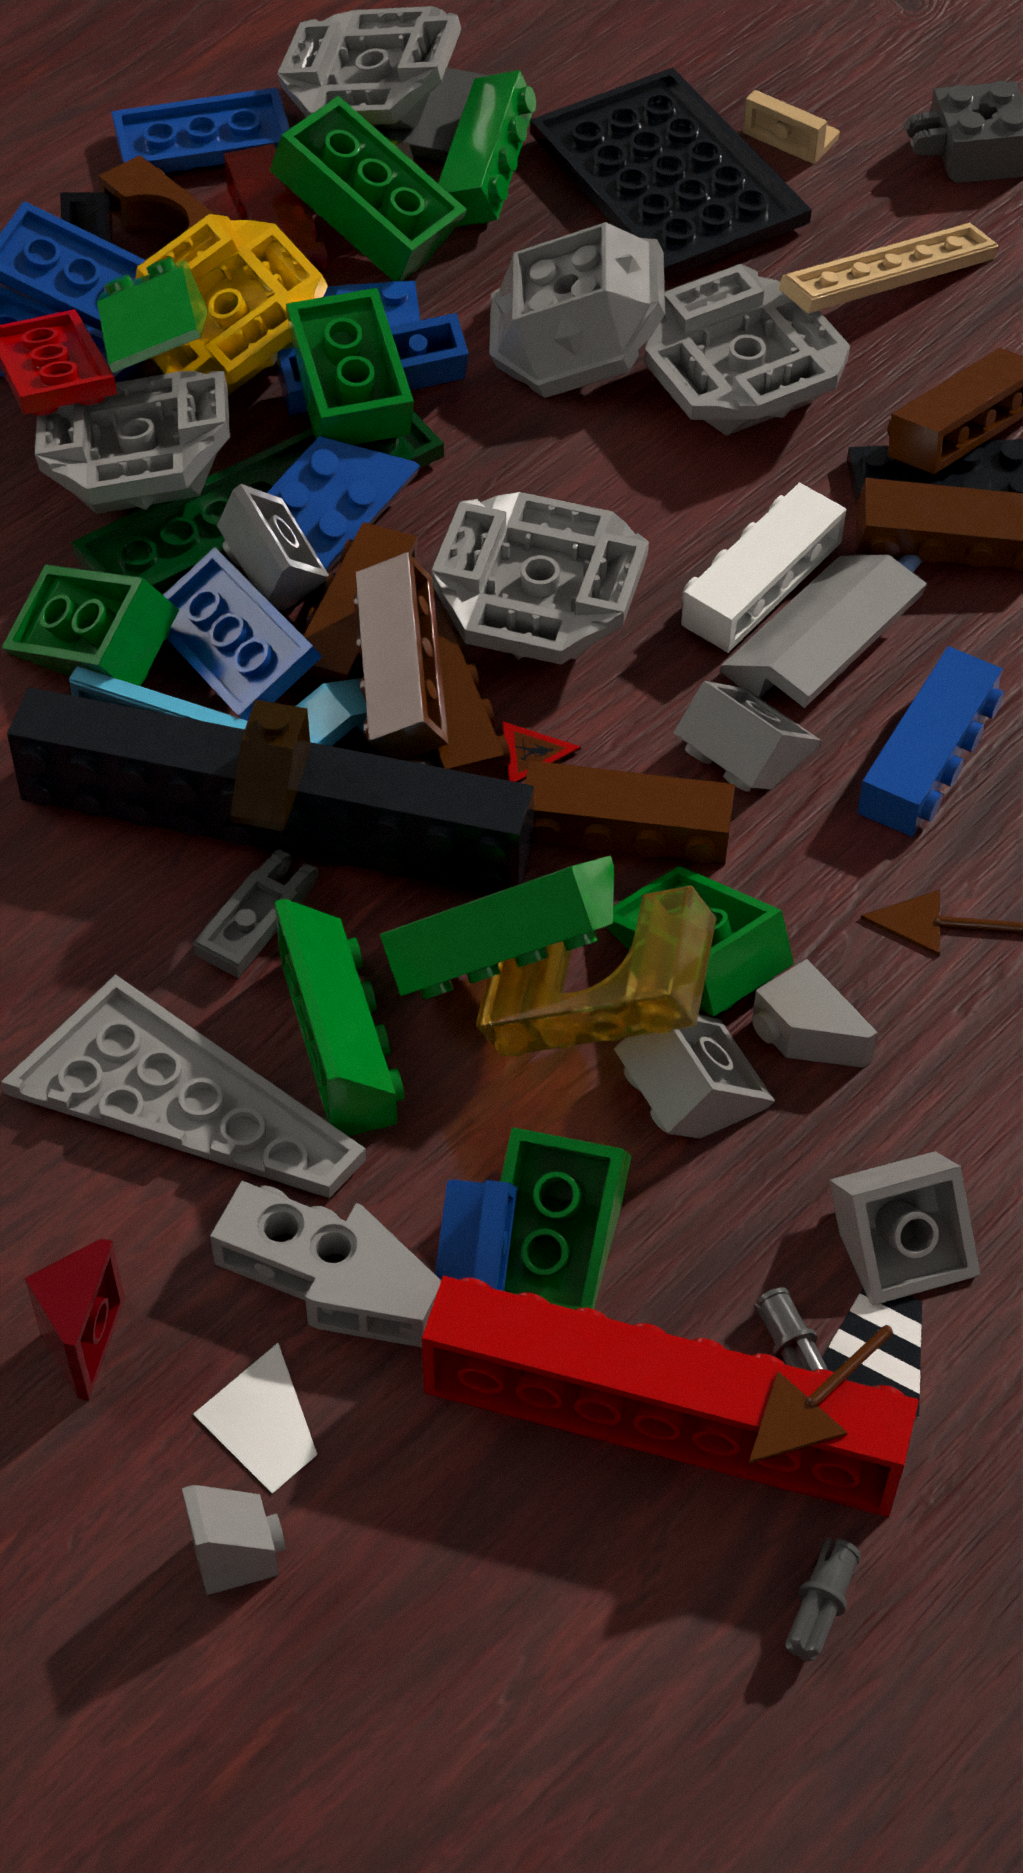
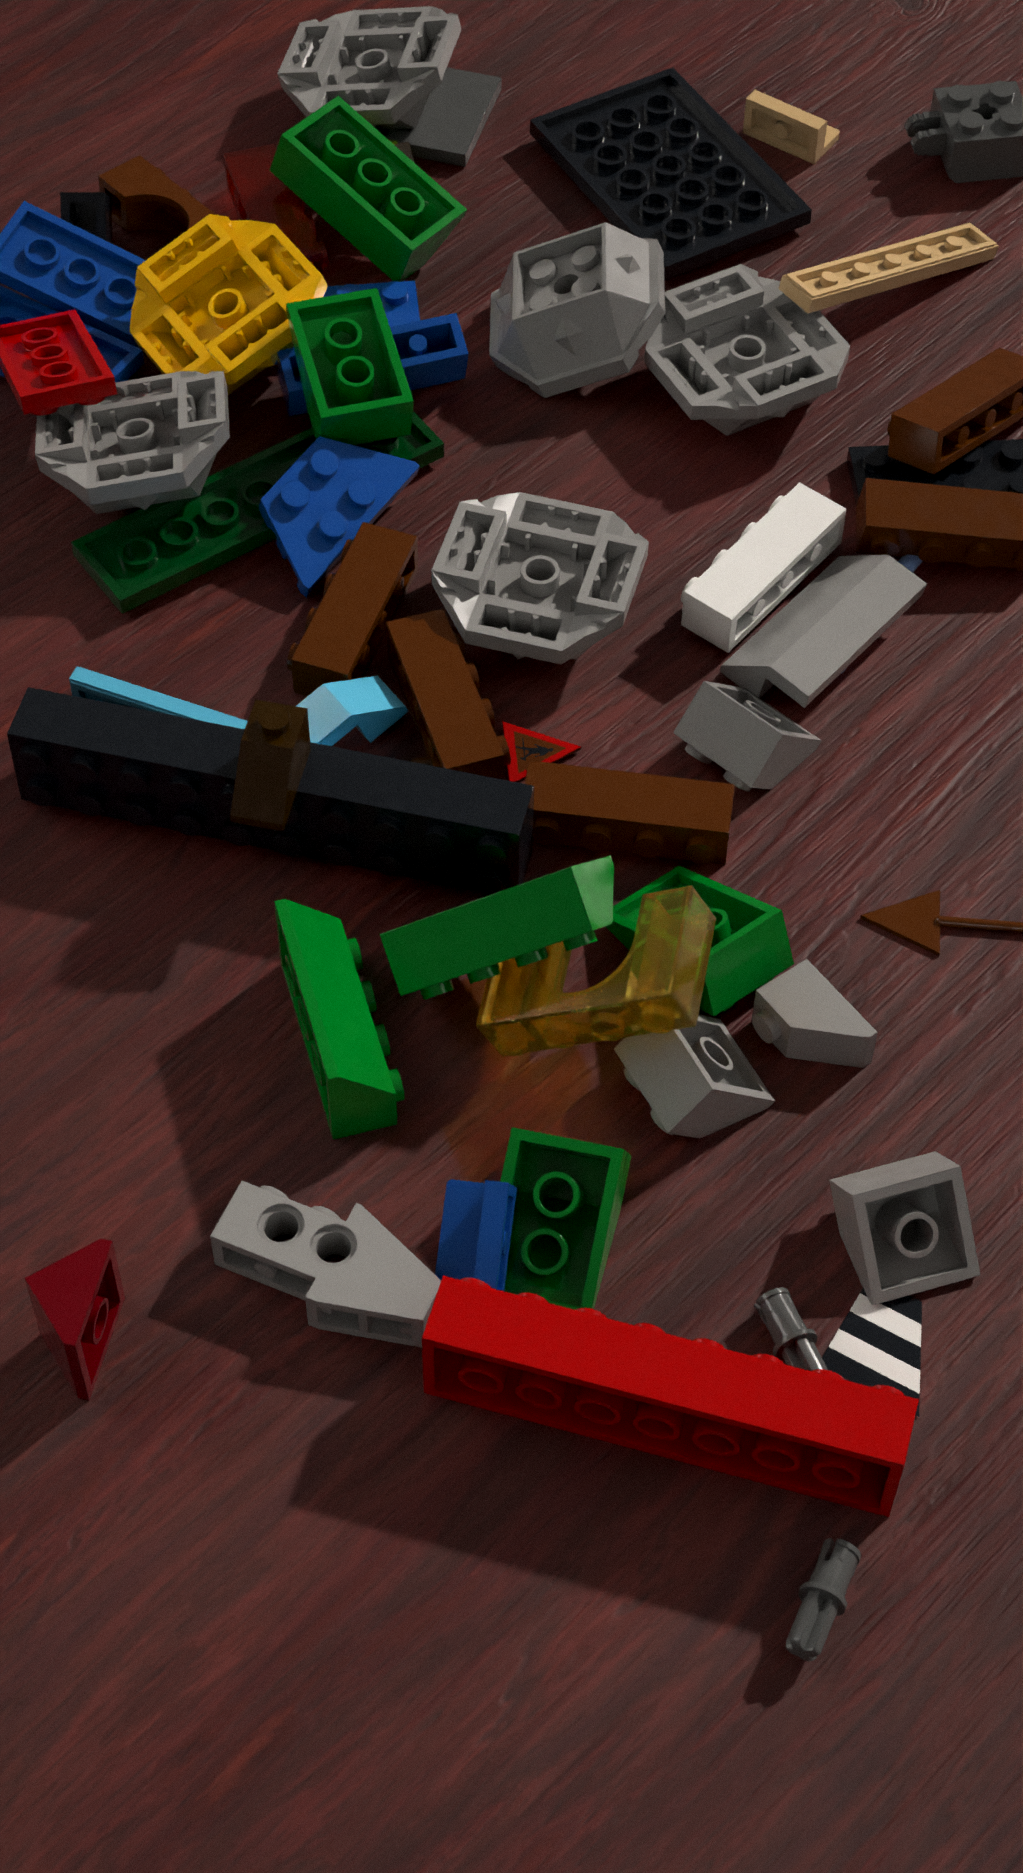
light grey wing [1,974,366,1198] -> none
green slope [2,564,180,686] -> none
green slope [97,257,208,373] -> none
blue plate [111,87,290,173] -> none
blue plate [163,547,322,721] -> none
light grey slope [182,1485,286,1596] -> none
dark grey hinge [193,849,319,978] -> none
white sticker [193,1343,317,1494] -> none
light grey slope [217,484,328,611] -> none
brick [353,552,448,760] -> none
green brick [438,70,536,227] -> none
reddish brown piece [749,1325,893,1464] -> none
blue brick [857,646,1005,837] -> none

